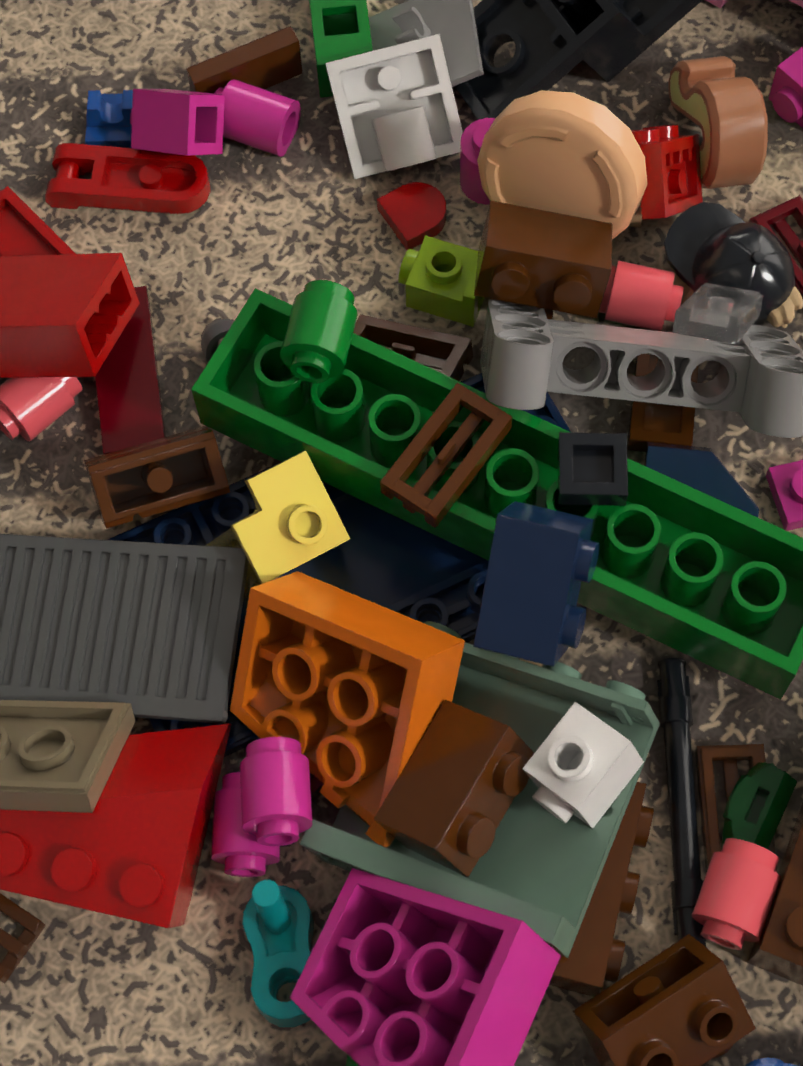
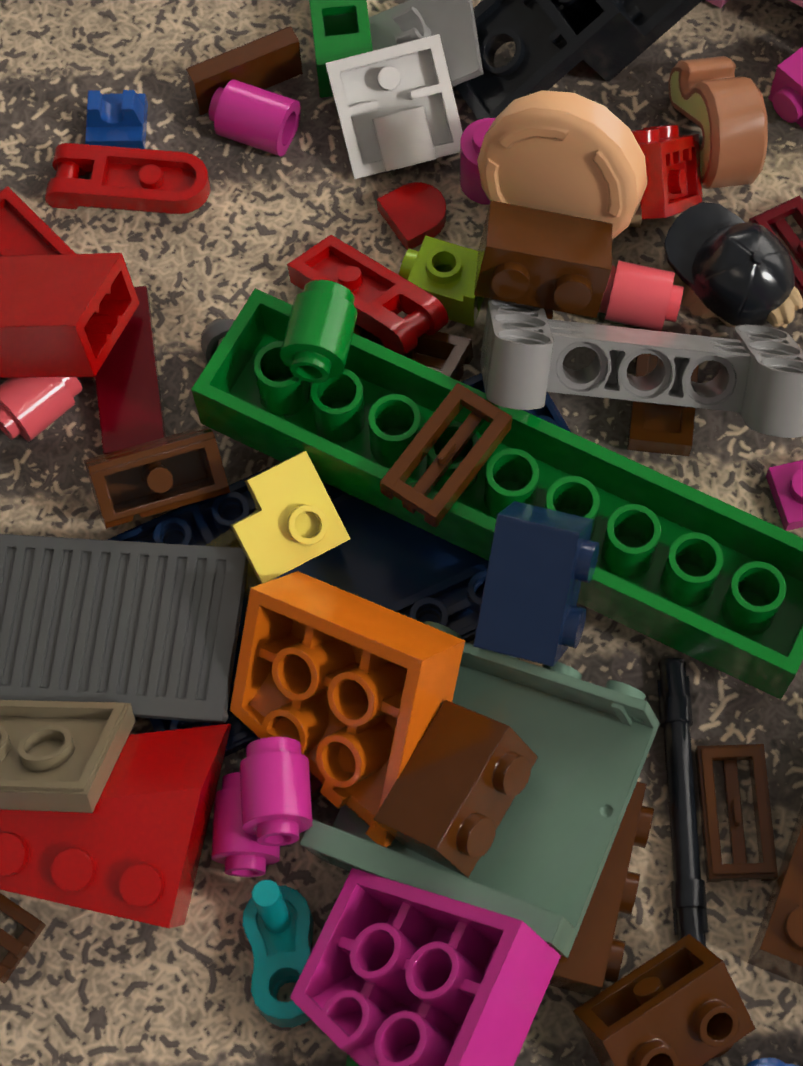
dark pink brick [130,89,225,156] -> none
white brick [523,702,644,829] -> none
black tile [558,432,628,506] -> none
dark blue tile [644,442,759,517] -> none
clear plate [673,283,763,344] -> none
coral brick [692,838,781,950] -> none
dark green piece [722,762,797,849] -> none
none -> red plate [287,235,449,356]

